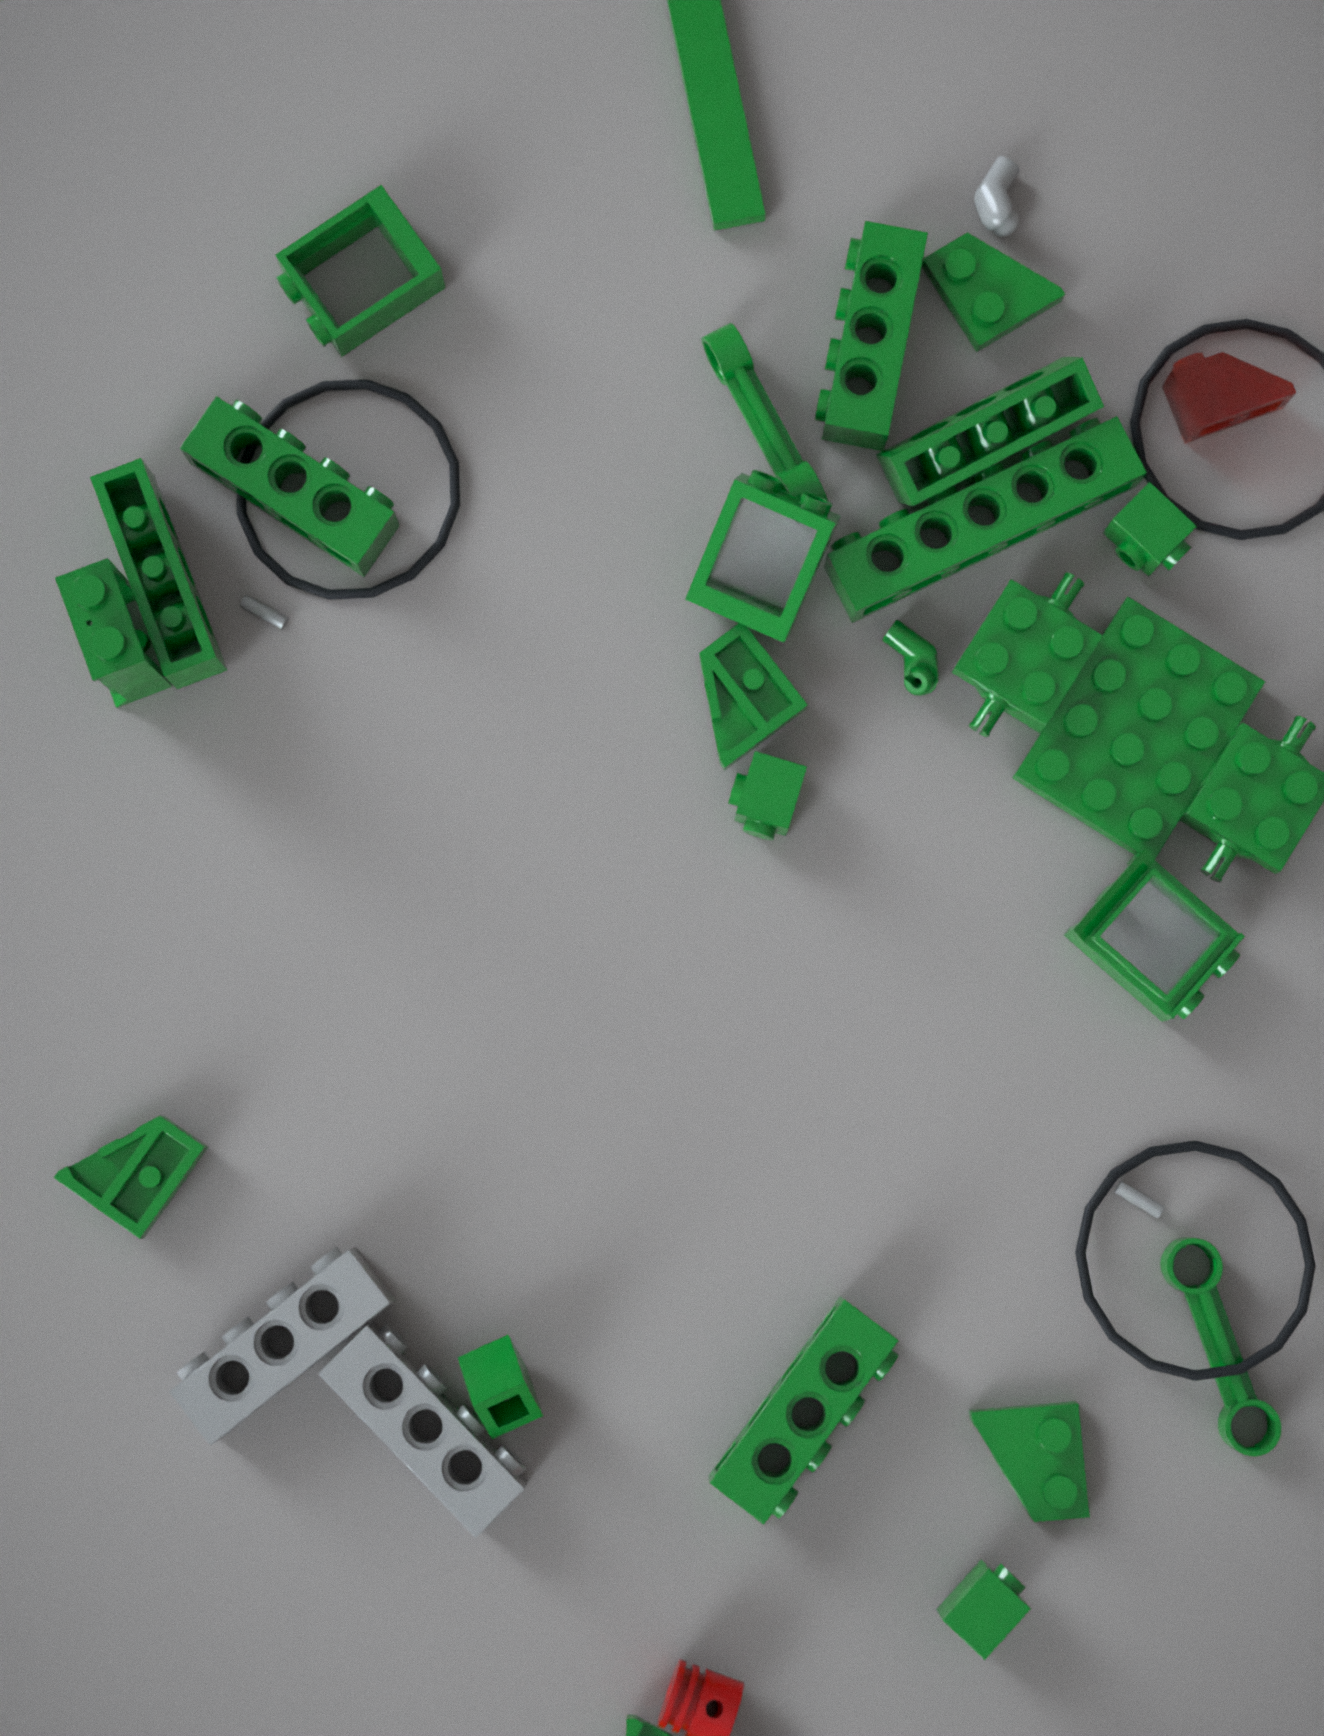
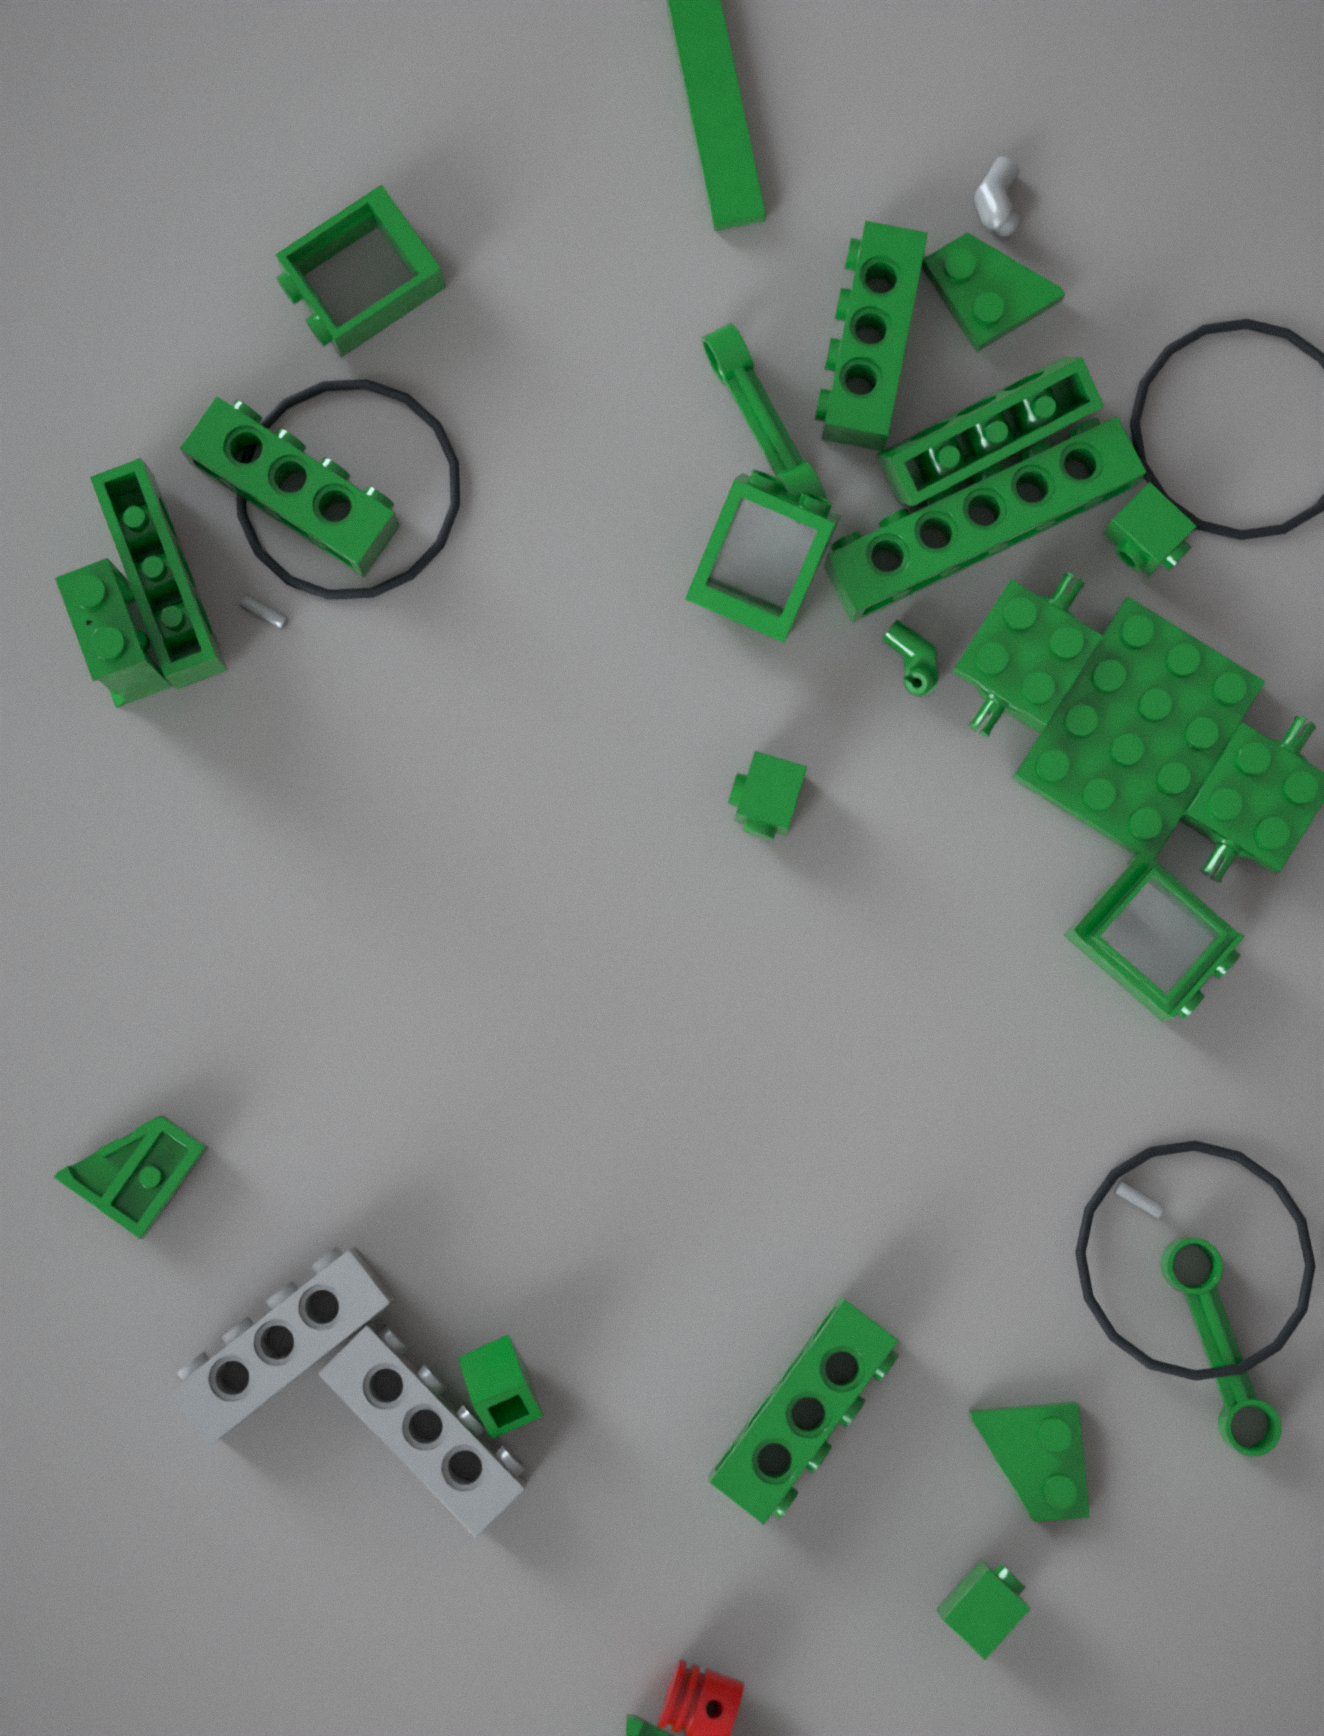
green wing [699,623,808,771] -> none
clear red slope [1162,352,1296,444] -> none

